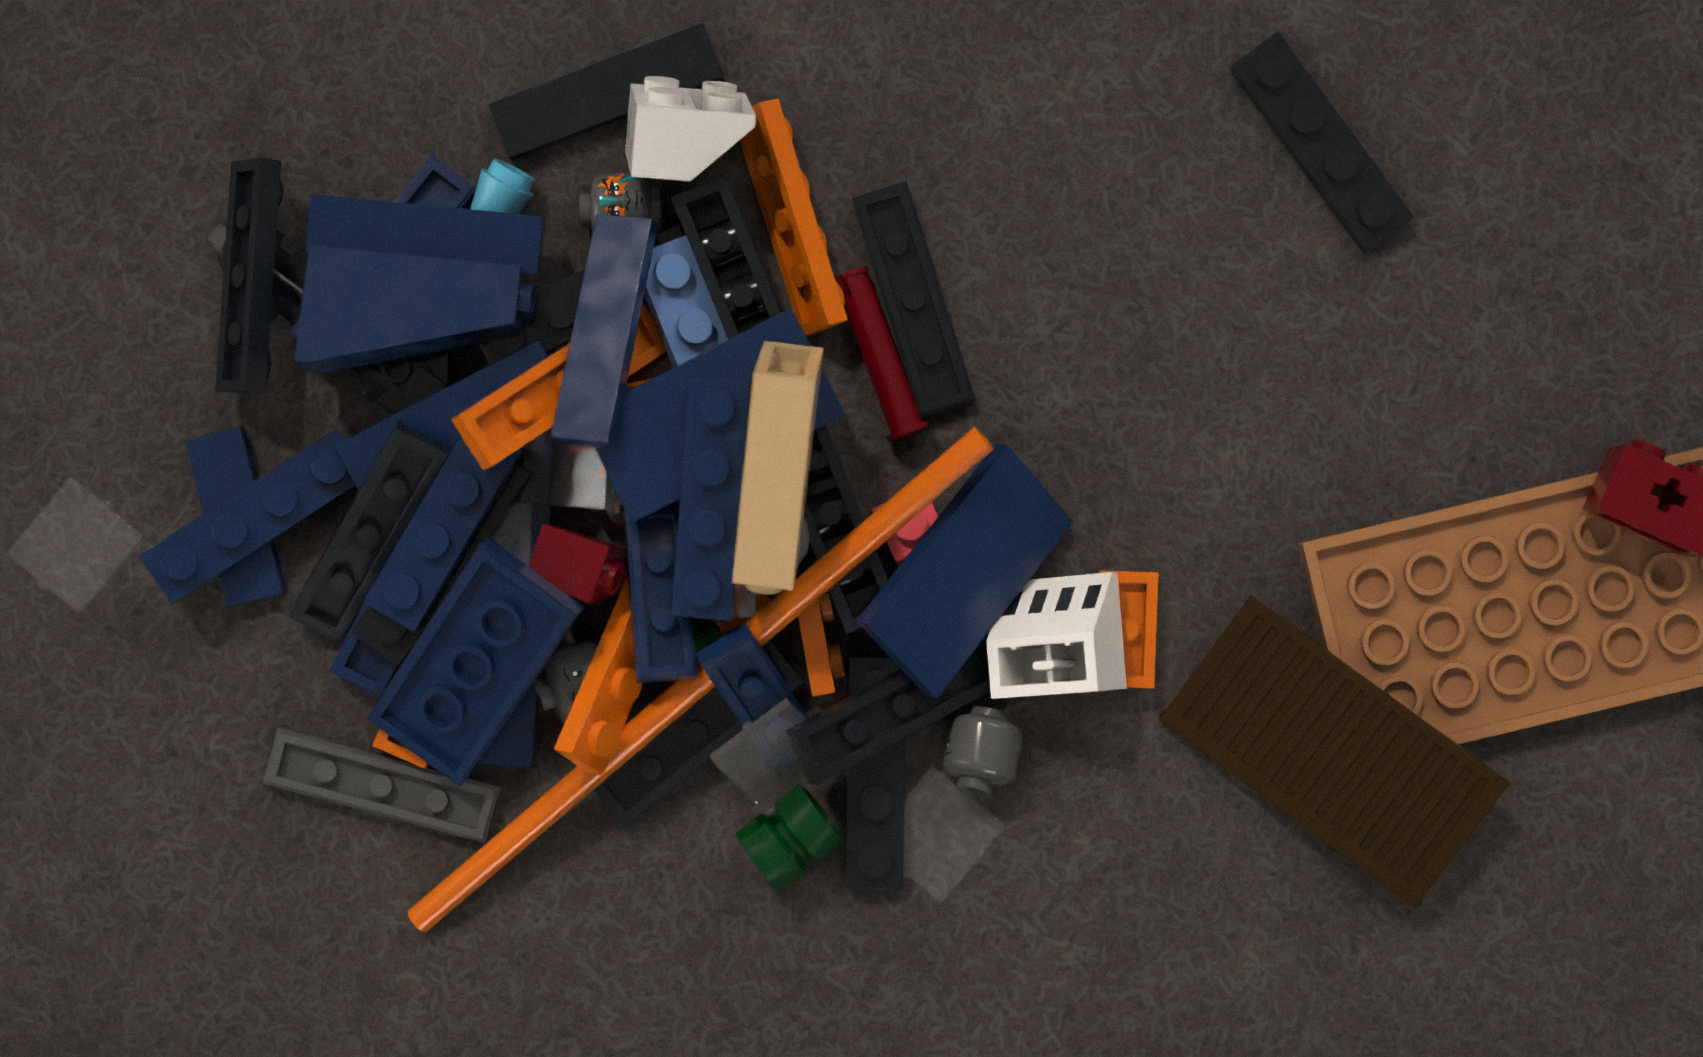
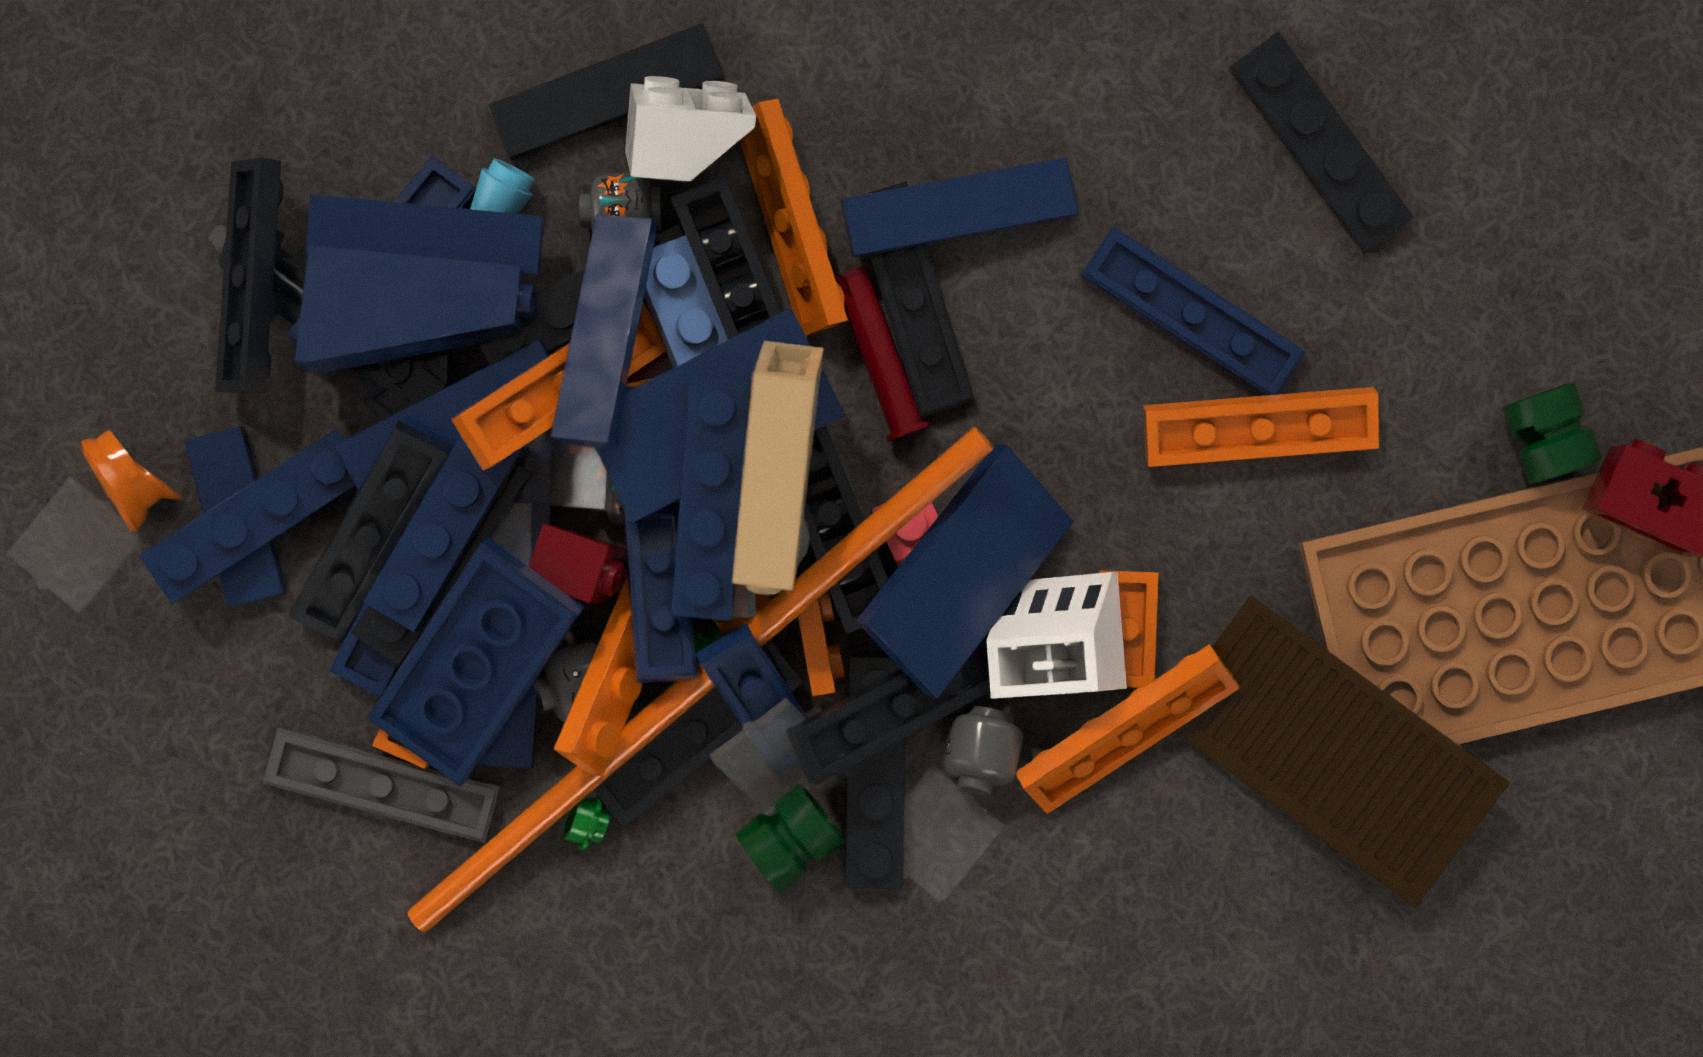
none -> orange piece [81,429,183,532]
none -> green plate [563,795,610,851]
none -> dark blue tile [840,157,1078,258]
none -> orange plate [1016,644,1240,814]
none -> dark blue tile [1081,226,1306,396]
none -> orange plate [1143,387,1379,467]
none -> dark green wheel [1502,382,1603,484]

